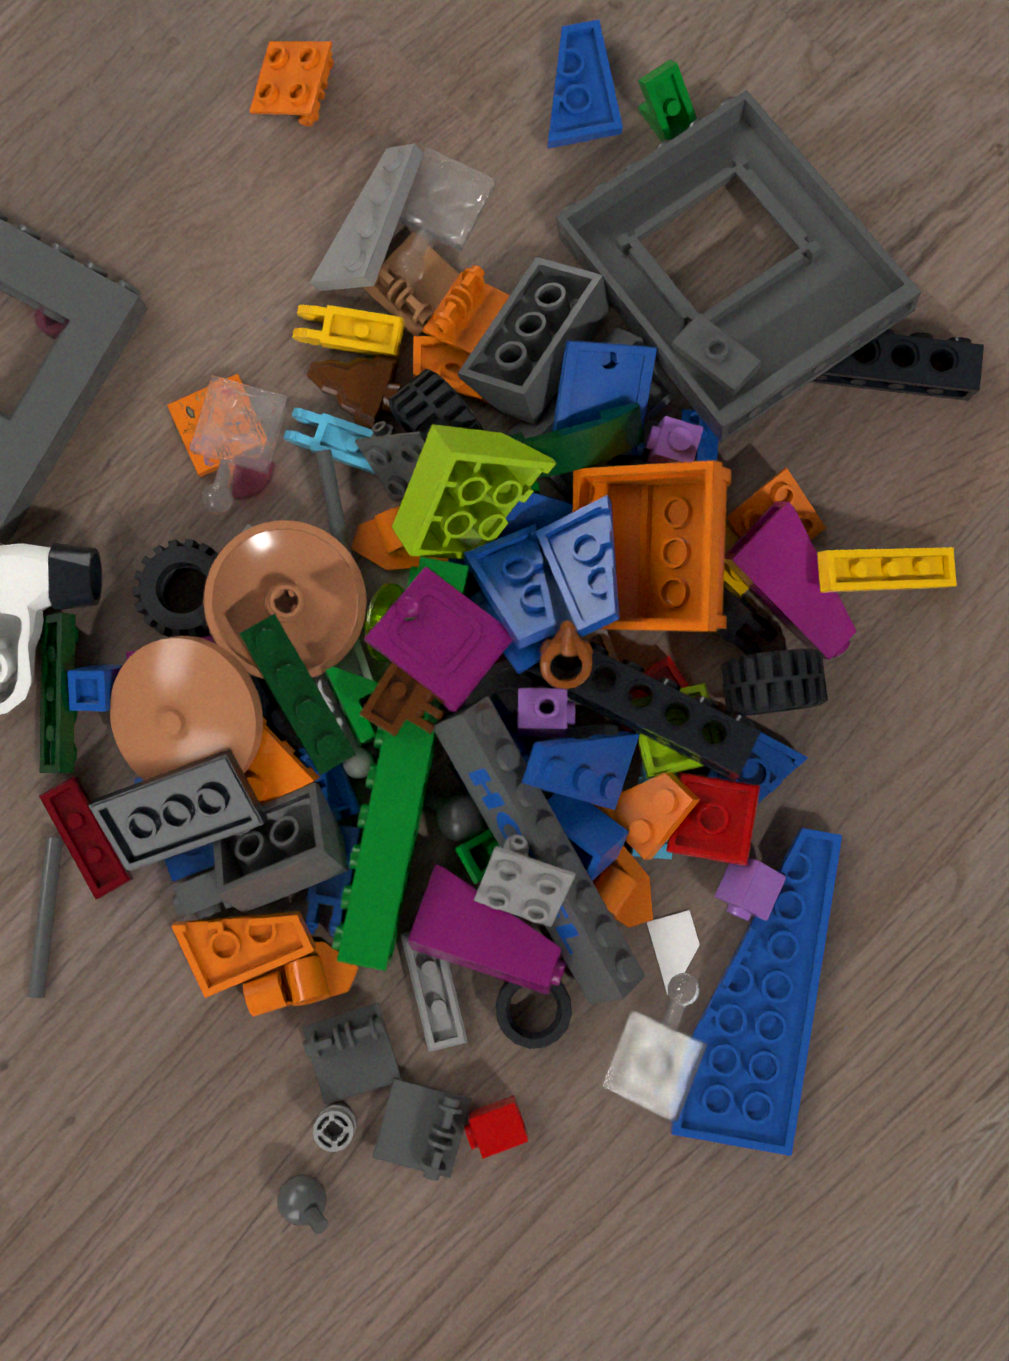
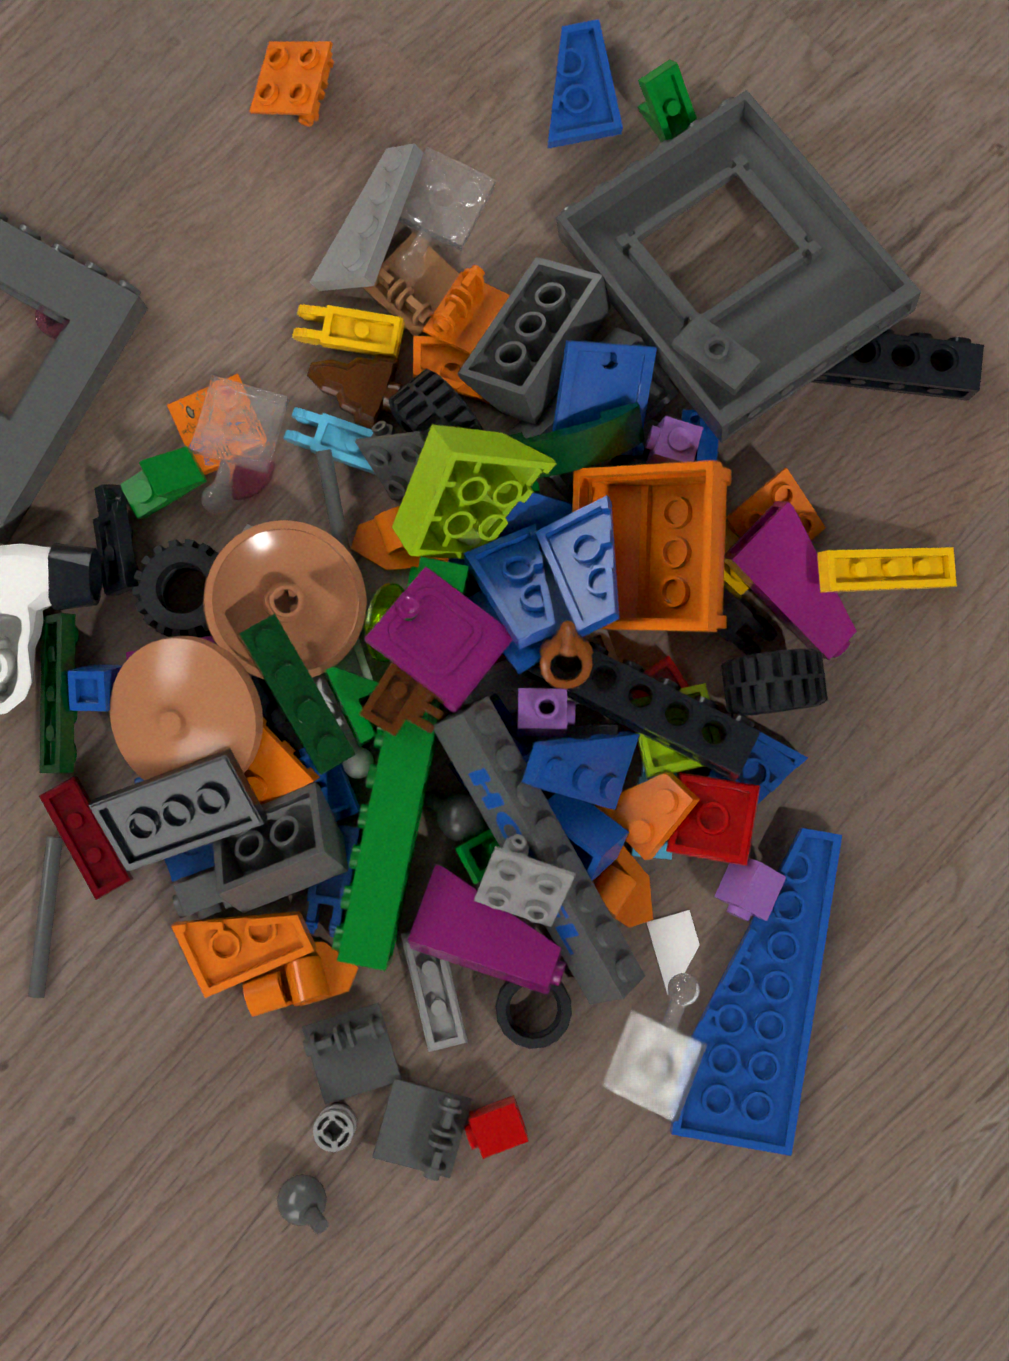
none -> black hinge [93,484,139,596]
none -> green slope [120,446,207,520]

